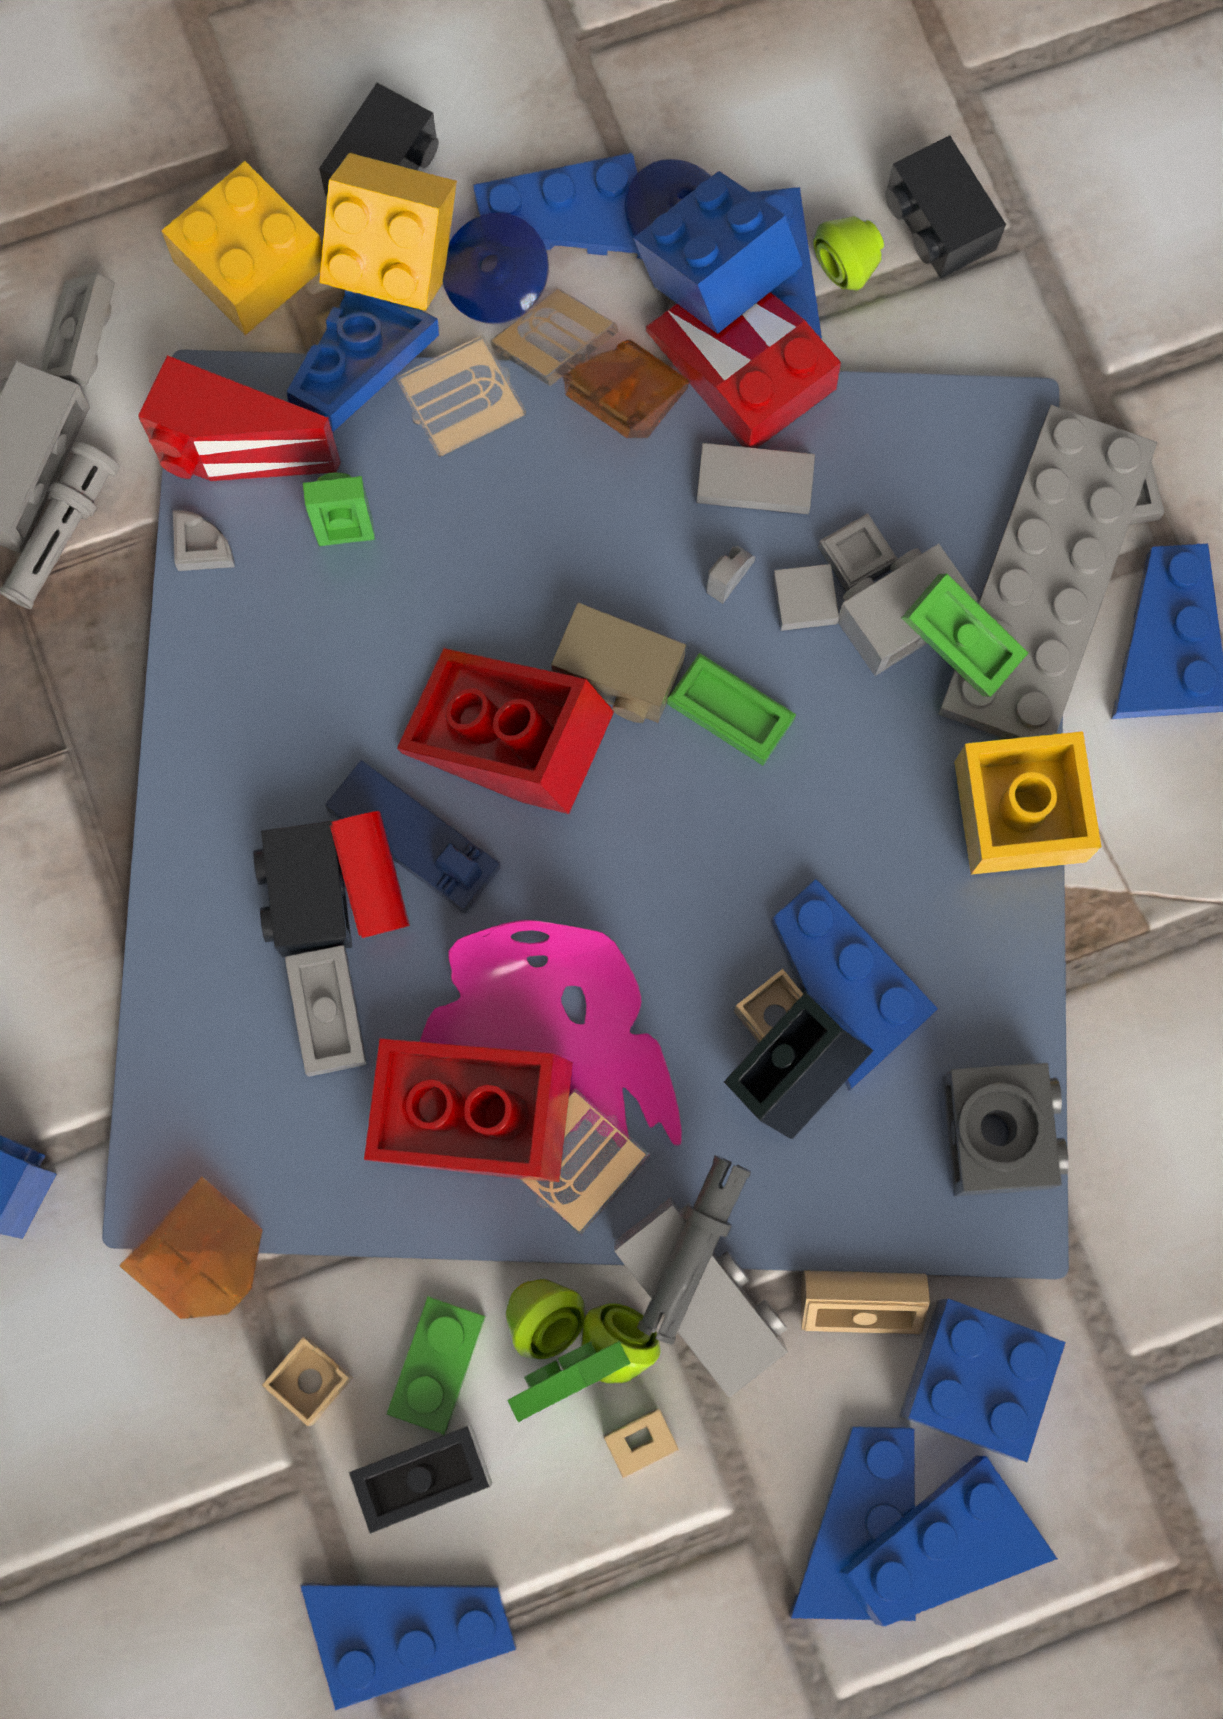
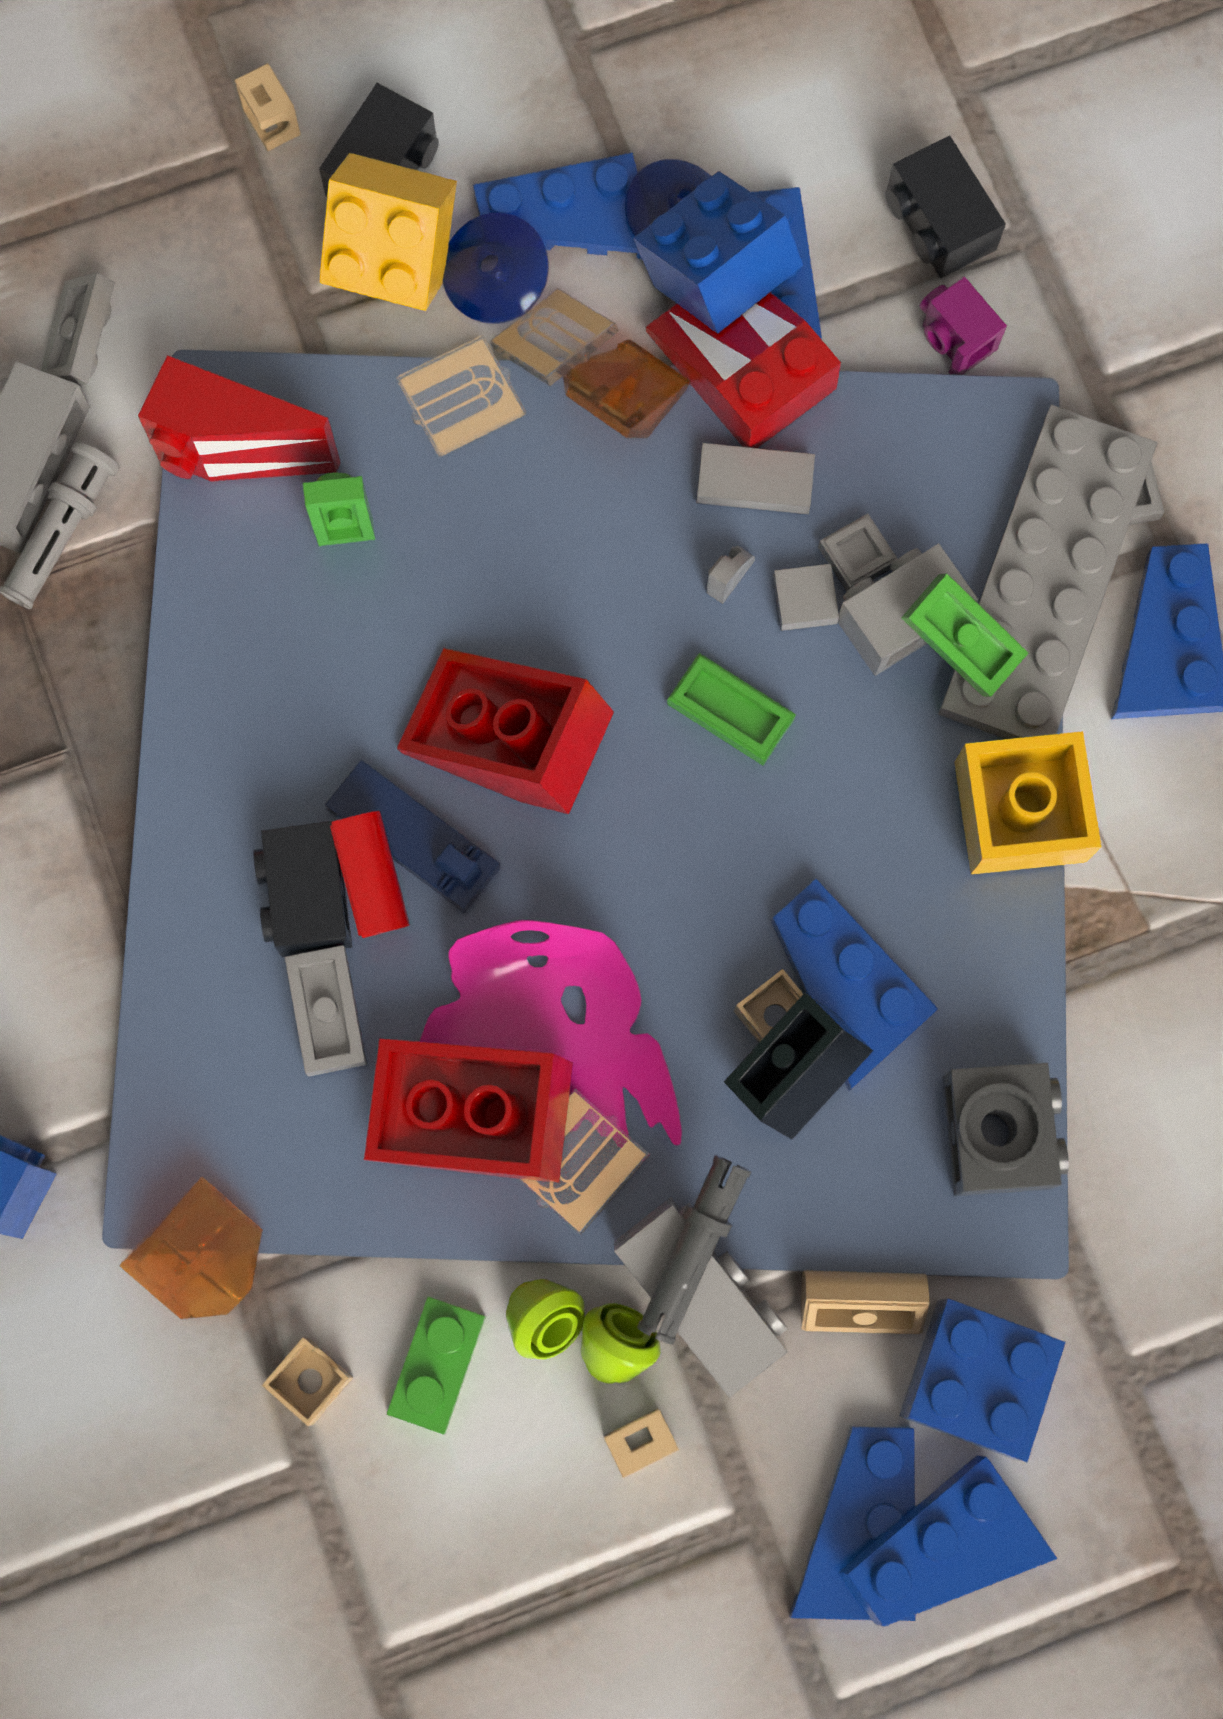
yellow brick [161,161,322,335] -> none
light grey tile [173,510,235,571] -> none
blue wing [286,290,439,432] -> none
blue wing [300,1583,517,1711] -> none
black brick [349,1424,493,1534] -> none
bright green plate [507,1341,631,1422] -> none
dark tan brick [551,603,686,723] -> none
lime cone [813,216,884,290] -> none
none -> tan piece [234,63,301,152]
none -> magenta brick [919,276,1007,375]

